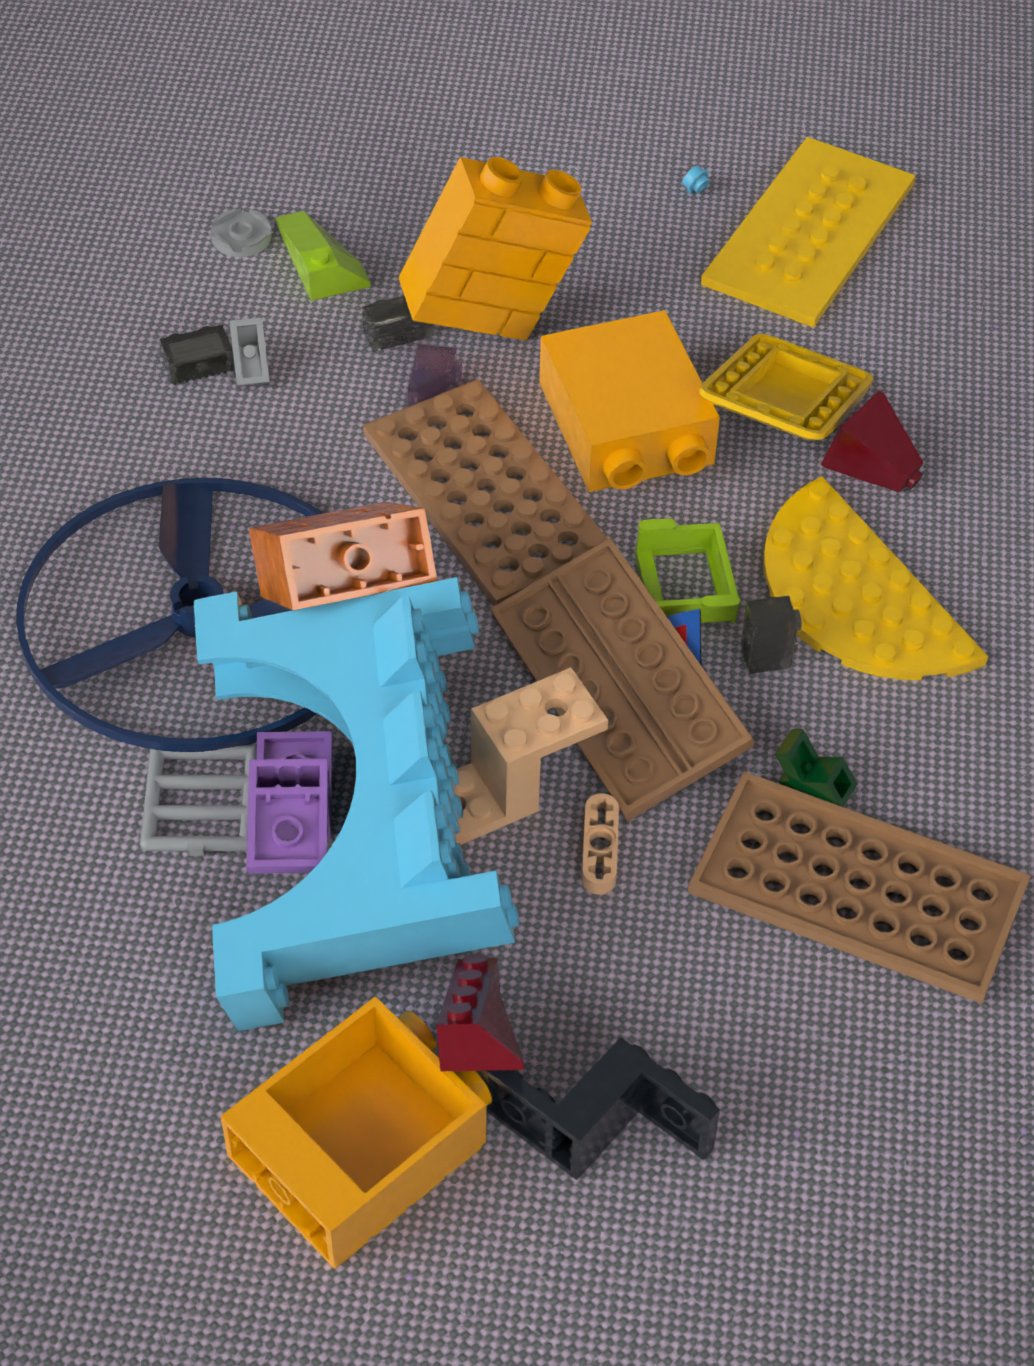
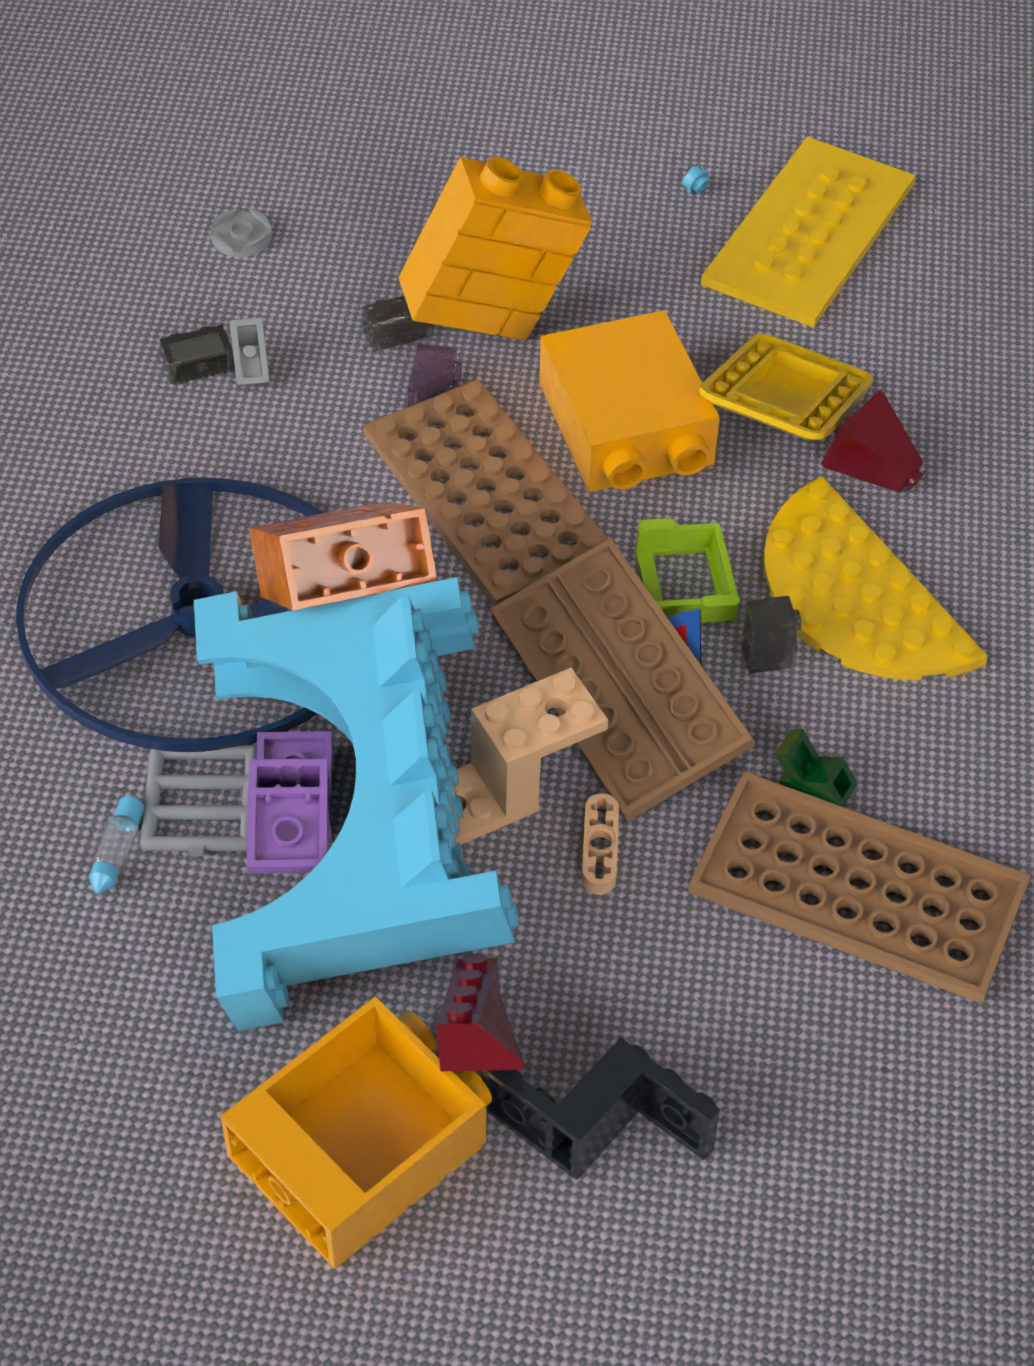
lime wedge [275,211,371,301] -> none
none -> piece [89,795,145,894]

